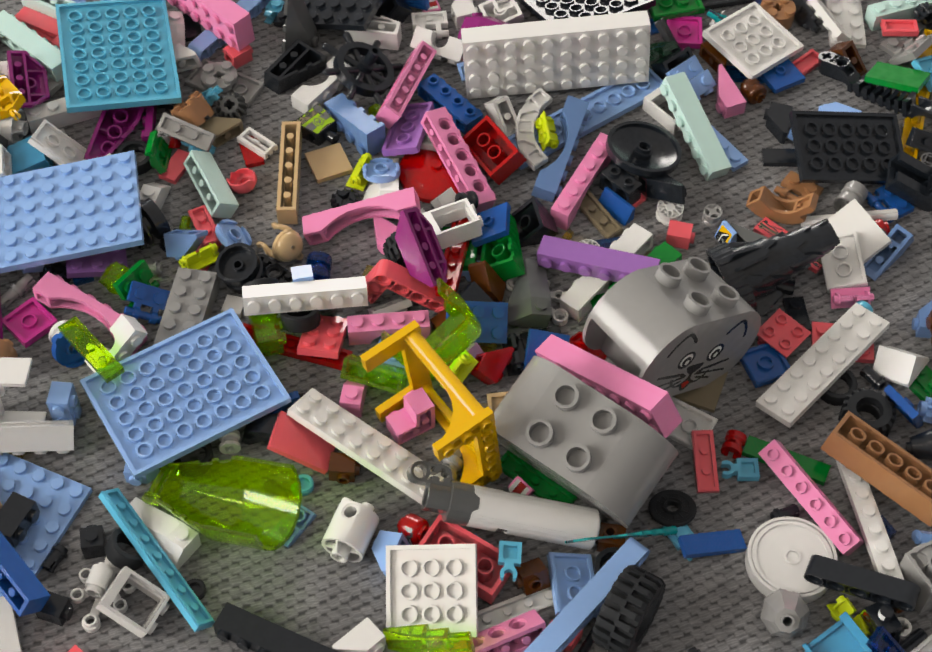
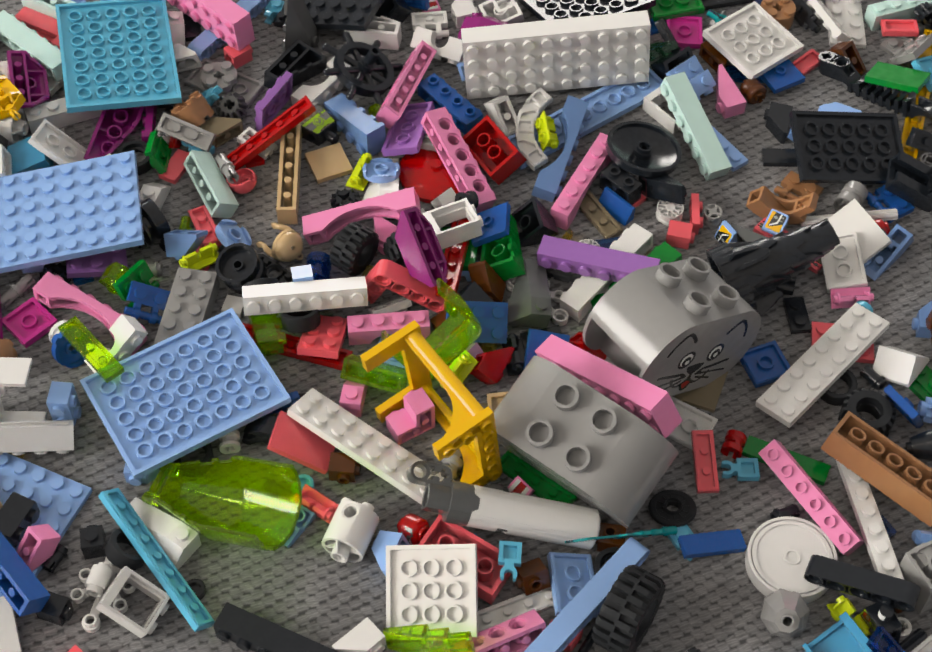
coral hinge [757,308,811,358] -> none
none -> bright pink slope [16,524,61,572]
none -> light grey pin [215,153,239,184]
none -> red plate [217,96,316,178]
none -> medium lavender plate [255,71,293,131]
none -> coral hinge [294,484,339,524]
none -> black tyre [330,222,379,276]
none -> black axle [546,268,582,284]
none -> coral plate [689,193,703,235]
none -> slope [761,209,789,235]

